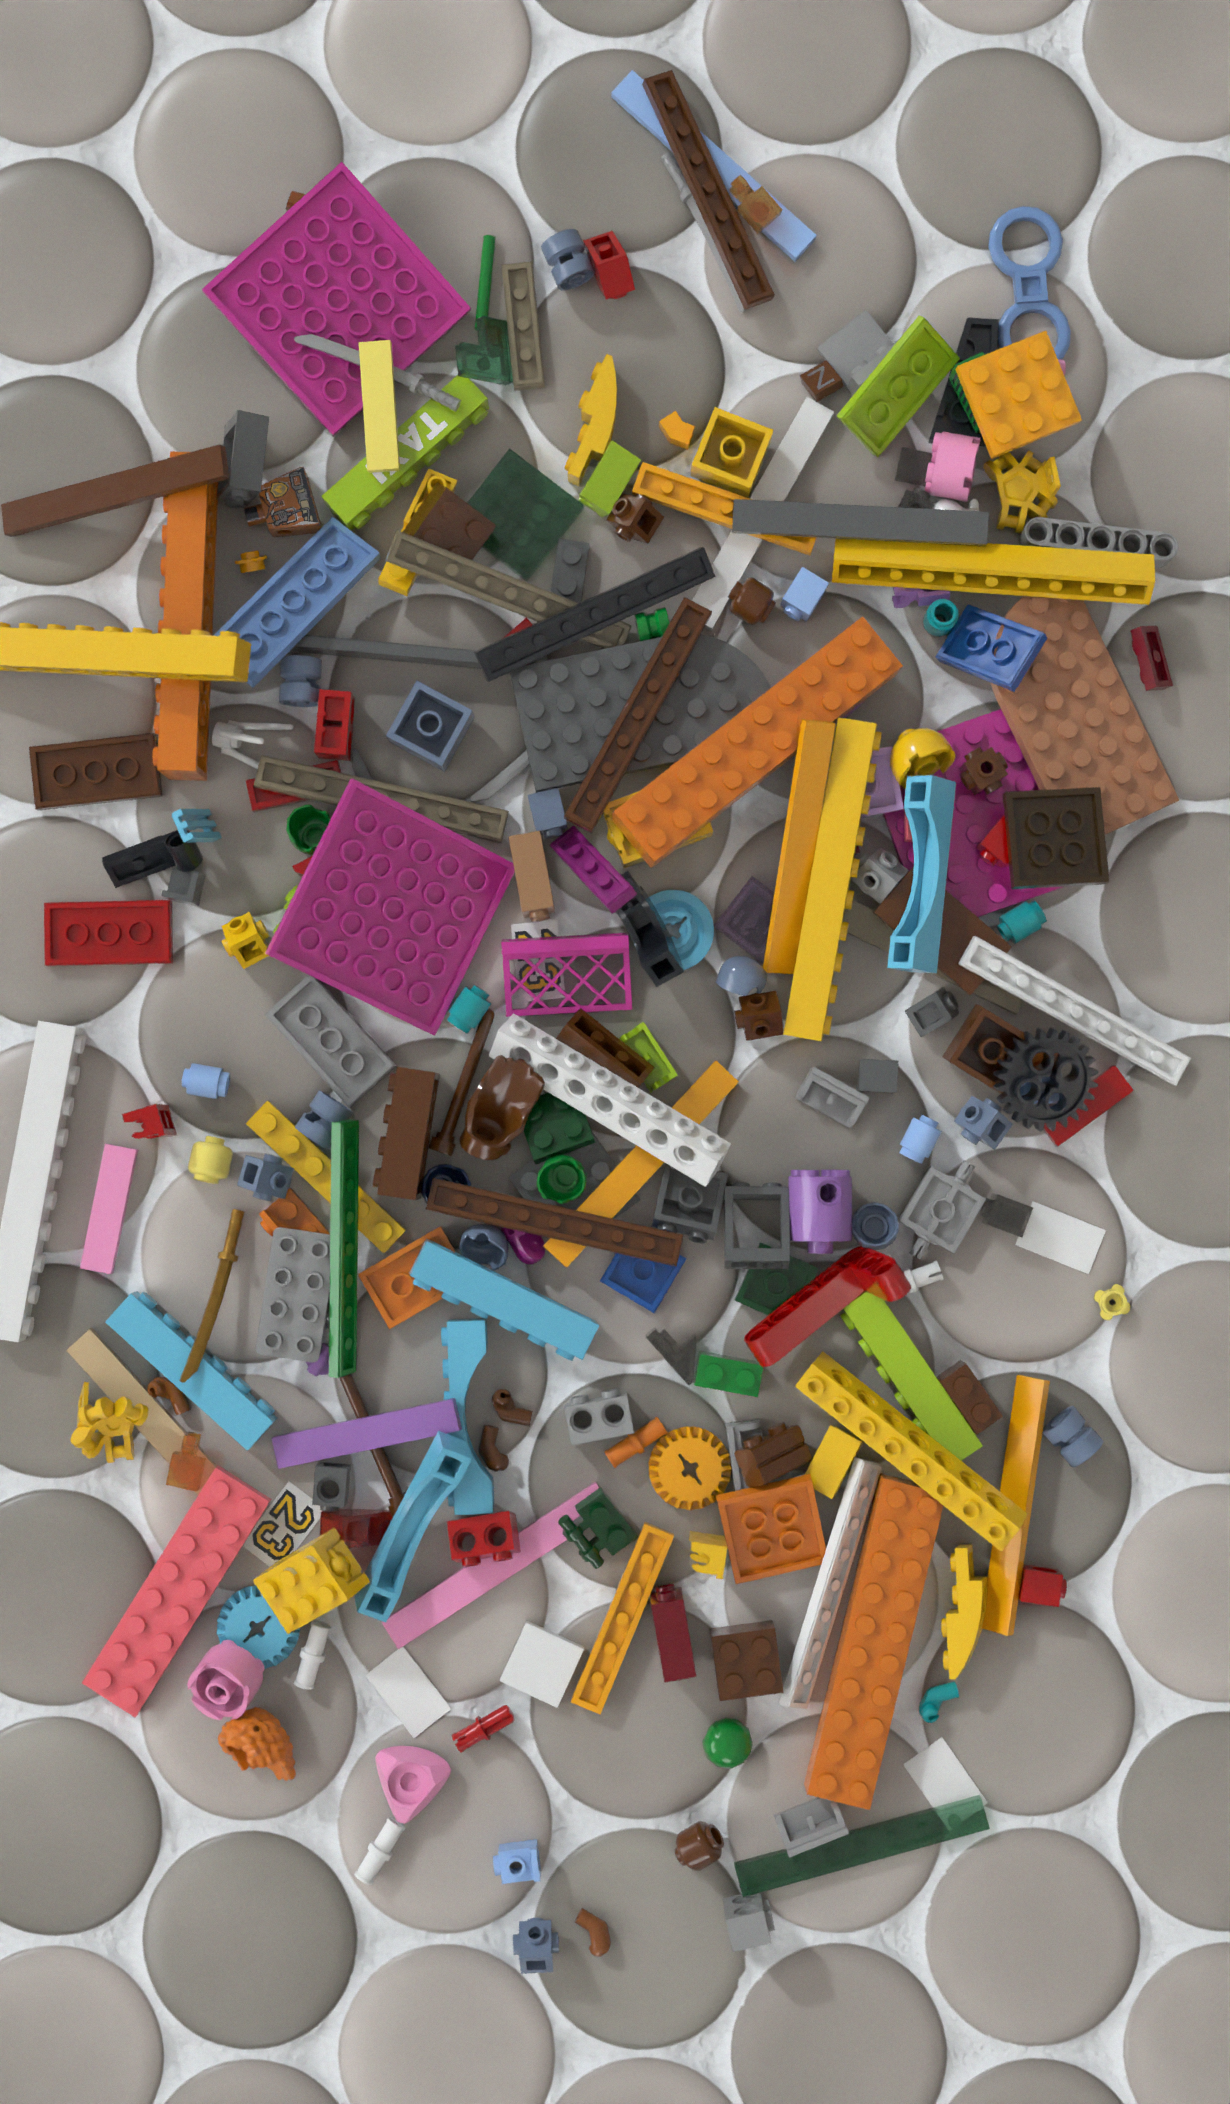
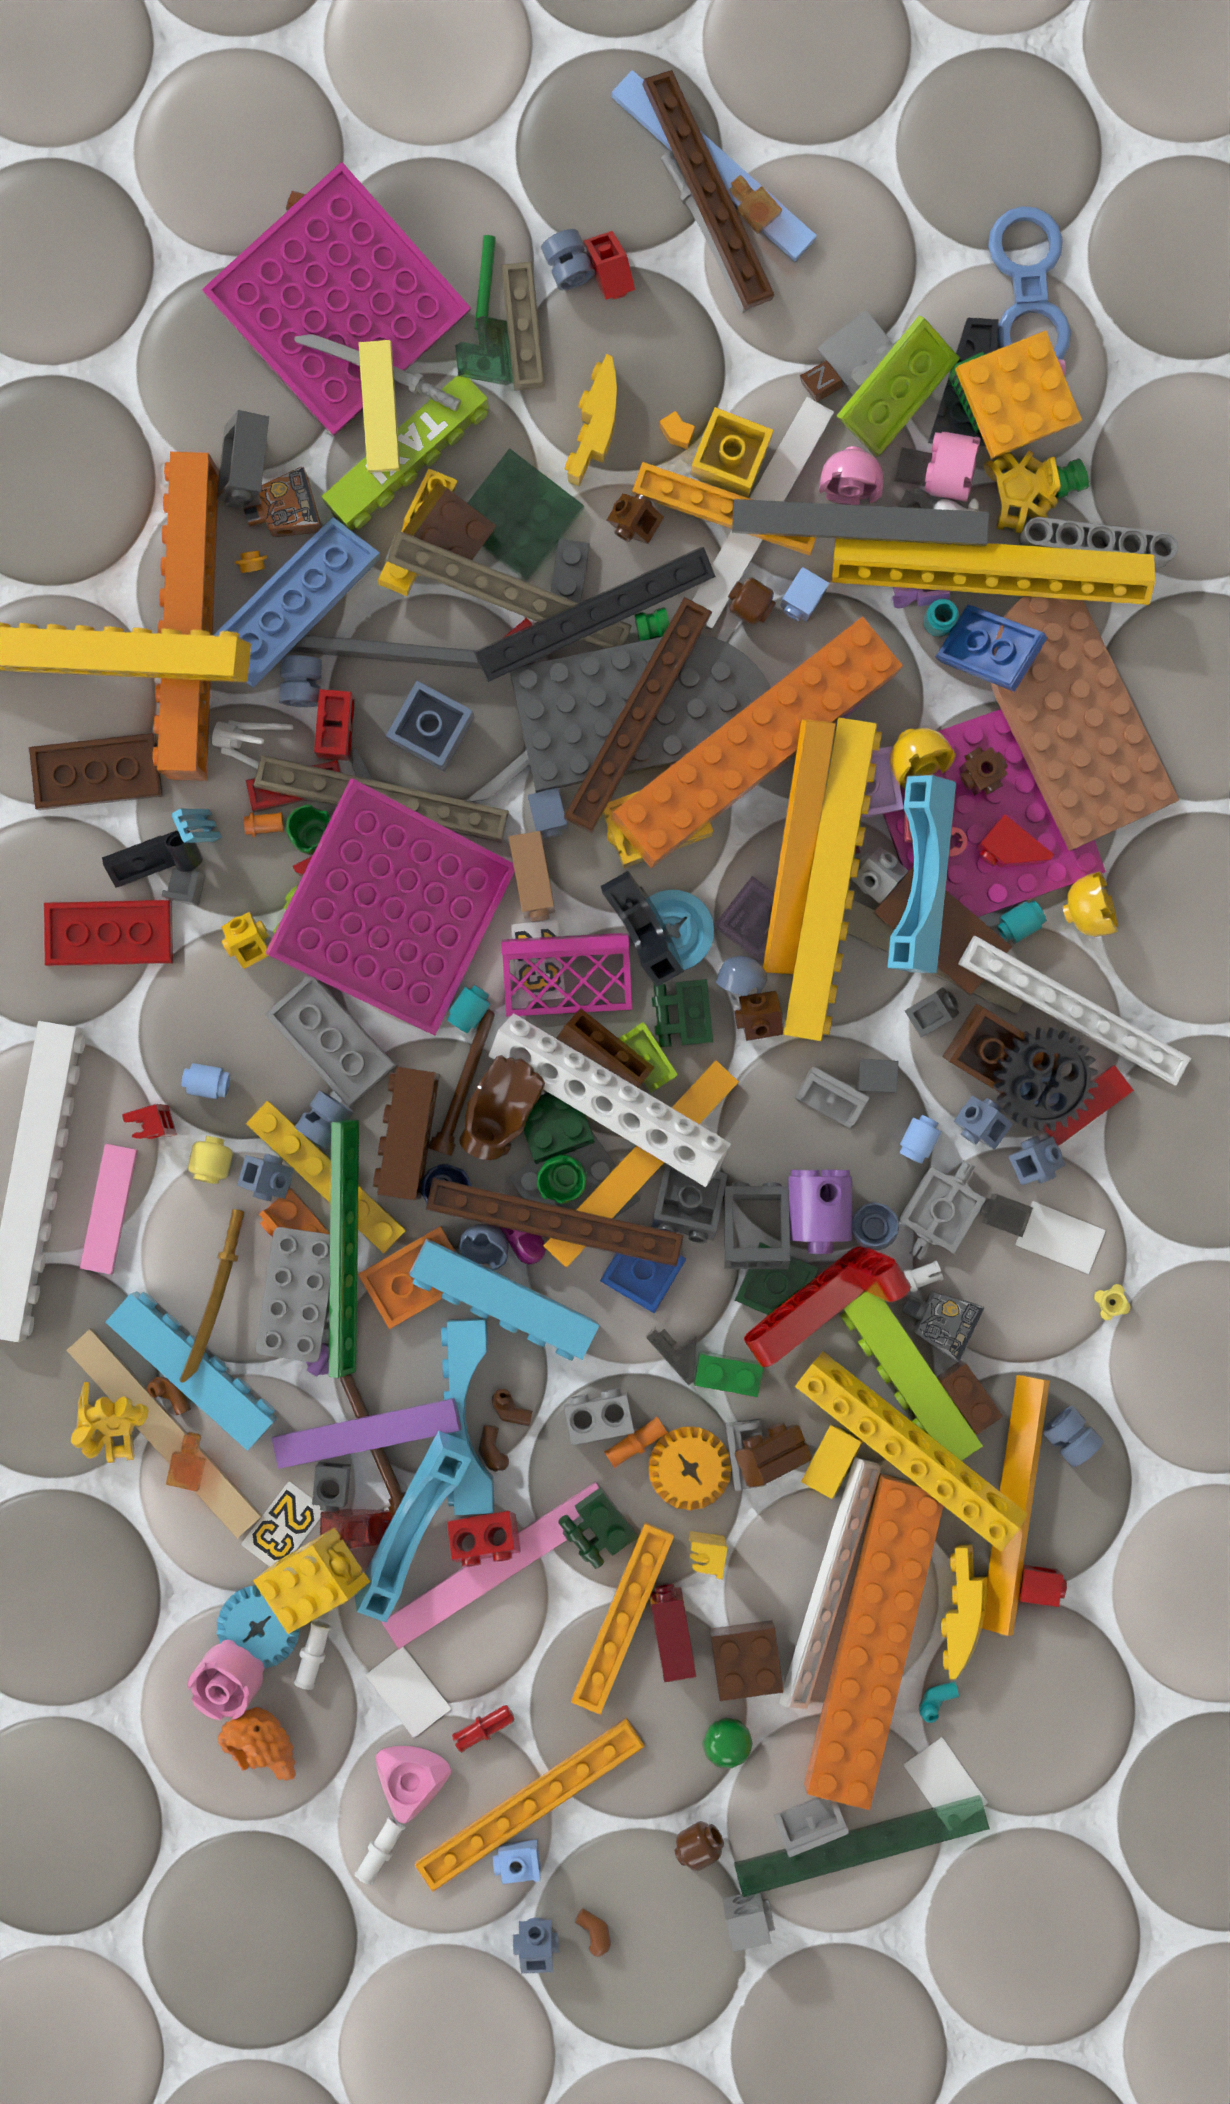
reddish brown tile [1,444,229,537] -> none
coral plate [82,1465,272,1717] -> none
white tile [499,1620,584,1708] -> none
magenta tile [550,825,637,914] -> none
lime hinge [578,440,641,517] -> none
orange plate [716,1474,826,1584] -> none
dark brown plate [1003,787,1109,889] -> none
dark red plate [1130,626,1173,691] -> none
none -> orange pin [244,812,284,837]
none -> light orange tile [415,1718,645,1892]
none -> dark green plate [651,979,713,1048]
none -> bright pink cylinder [819,446,883,505]
none -> torso [902,1291,985,1363]
none -> coral bush [949,827,967,857]
none -> sand blue brick [1008,1136,1065,1185]
none -> green wheel [1051,458,1089,499]
none -> yellow cylinder [1063,871,1118,937]

